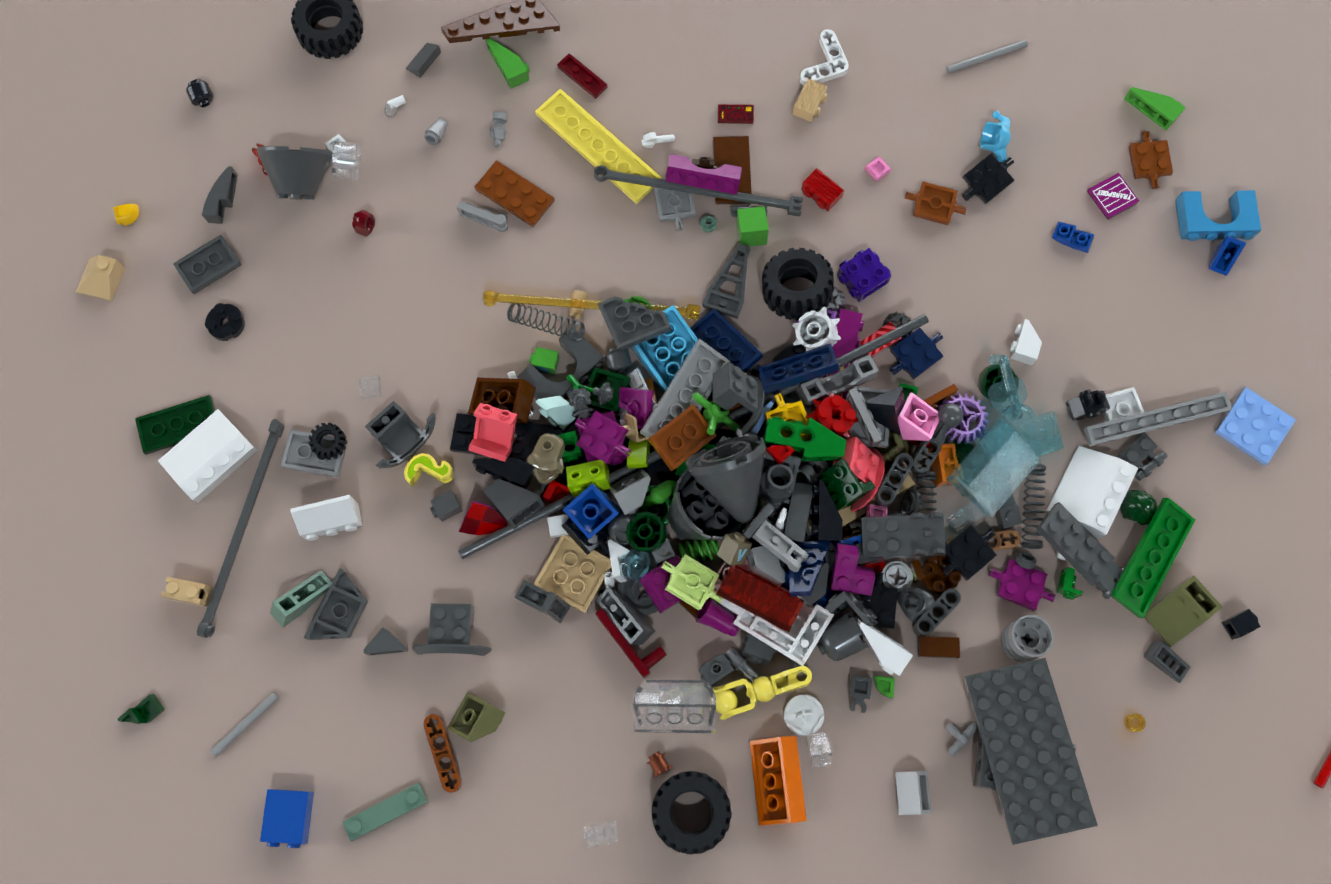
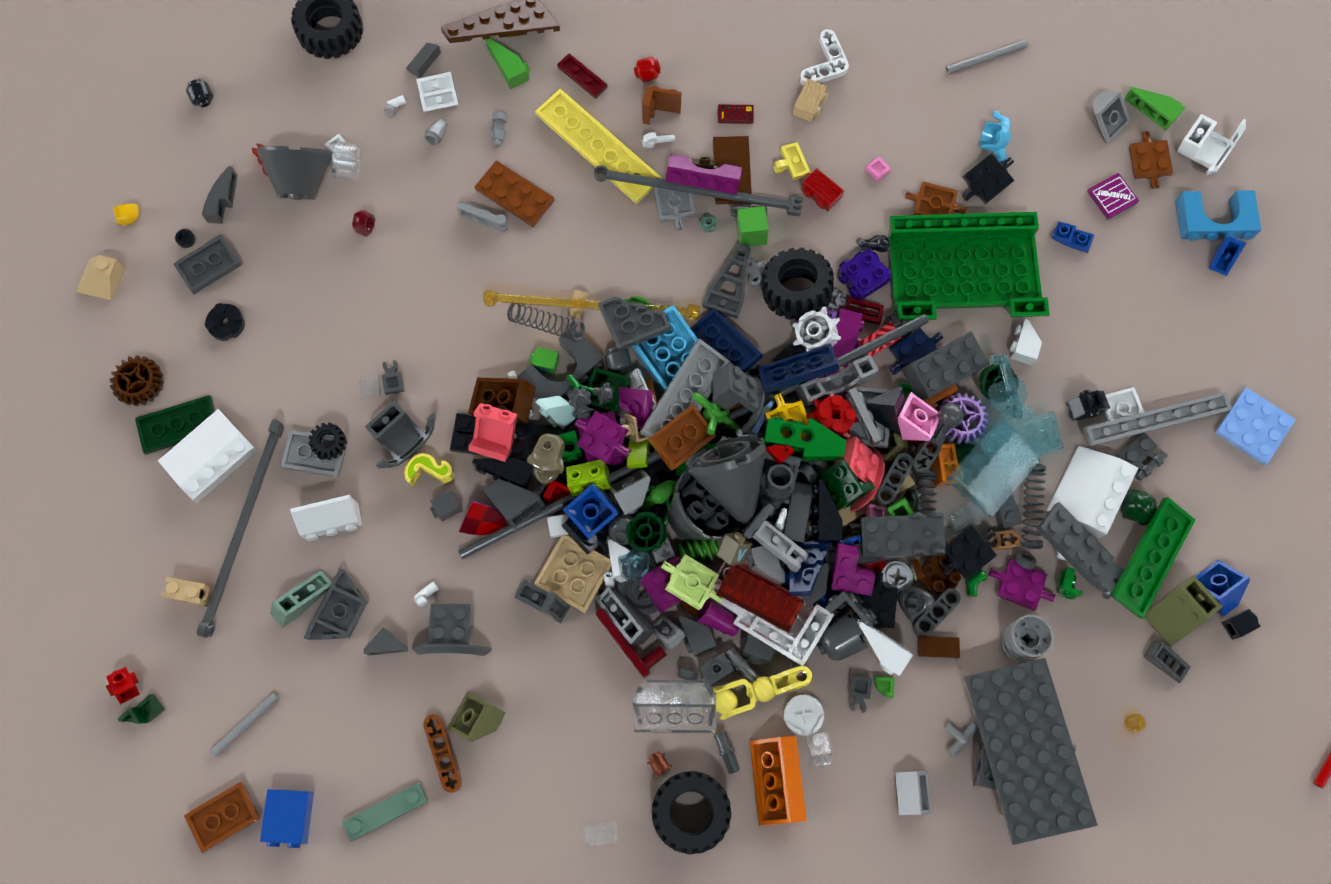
none -> red brick [106,667,140,705]
none -> reddish brown gear [109,355,164,406]
none -> black tile [175,229,196,248]
none -> dark orange plate [184,782,261,853]
none -> dark grey plate [382,360,405,395]
none -> white arm [414,581,439,607]
none -> white slope [416,72,459,112]
none -> red head [634,56,661,82]
none -> dark orange bracket [642,86,682,125]
none -> light grey slope [651,614,686,650]
none -> dark grey slope [676,616,717,657]
none -> dark grey tile [677,668,698,682]
none -> dark grey axle [714,731,740,774]
none -> light grey piece [747,258,766,287]
none -> light yellow plate [773,142,811,181]
none -> dark red tile [845,297,884,325]
none -> black piece [856,235,889,252]
none -> bright green brick [887,497,914,516]
none -> green slope [888,212,1050,321]
none -> dark grey brick [901,331,989,400]
none -> green arm [967,570,987,597]
none -> light grey slope [1092,91,1131,143]
none -> white piece [1177,114,1246,176]
none -> blue slope [1196,560,1250,617]

